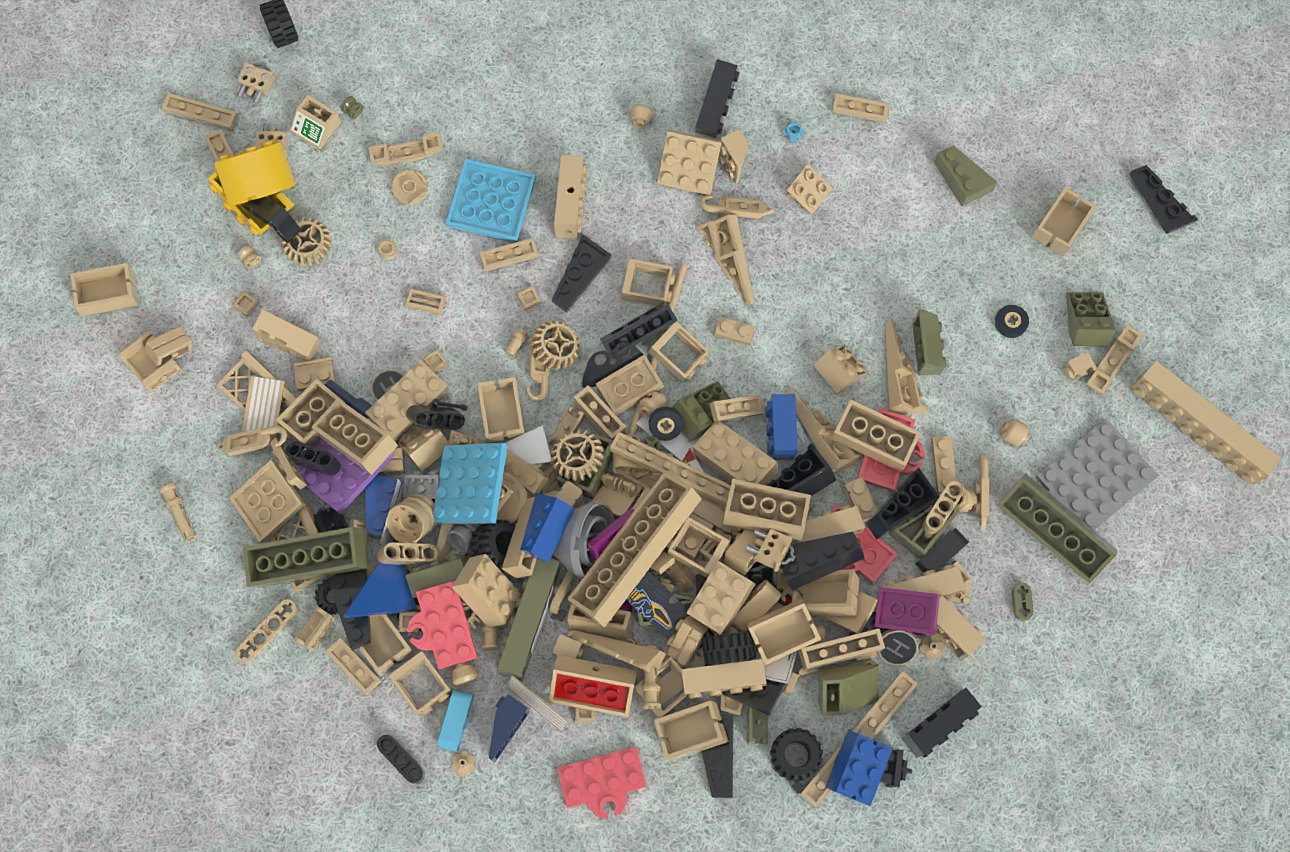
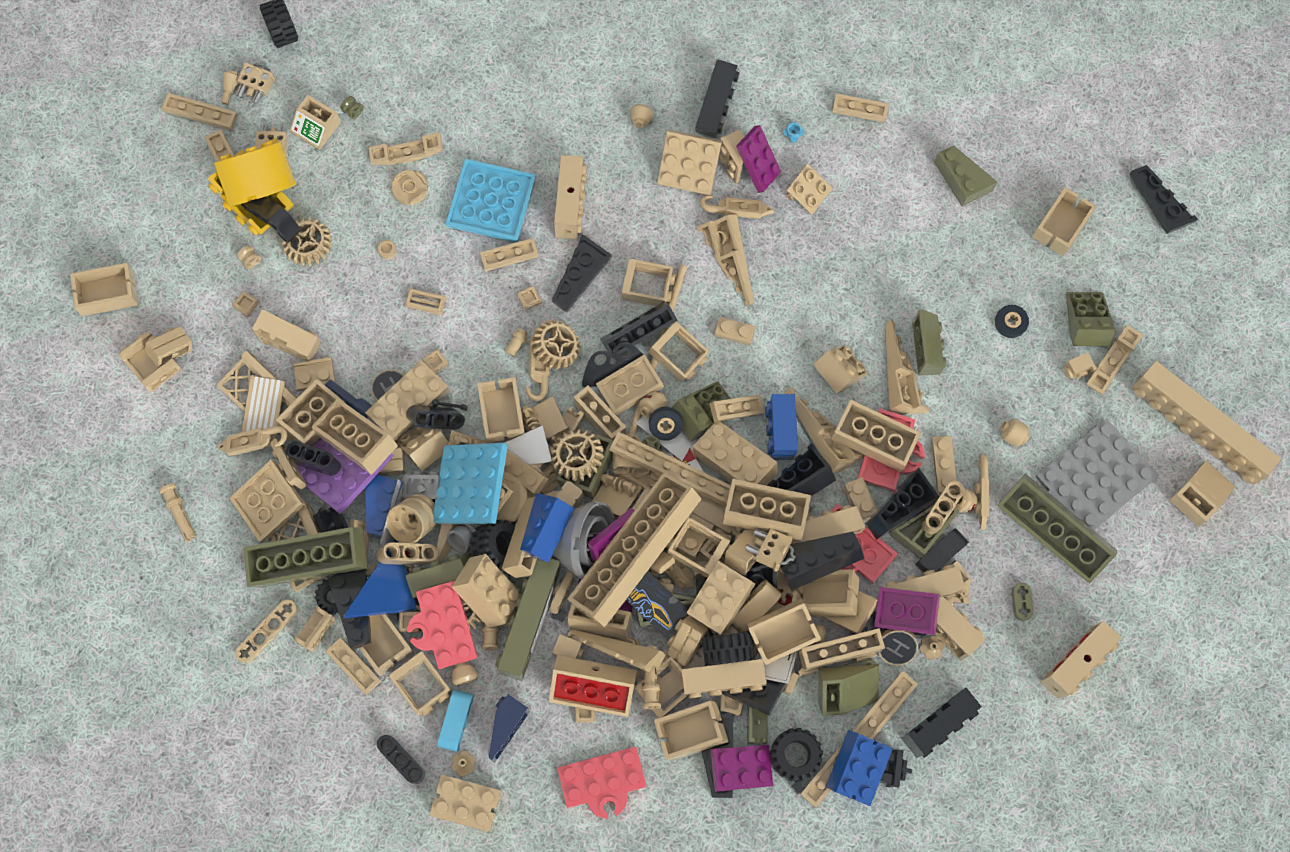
sticker [508,675,567,732] -> none
none -> tan cone [221,70,239,105]
none -> tan piece [429,774,502,833]
none -> tan hinge [521,396,567,440]
none -> magenta plate [711,745,773,792]
none -> magenta plate [736,125,781,193]
none -> tan brick [1040,620,1122,699]
none -> tan slope [1169,461,1235,526]

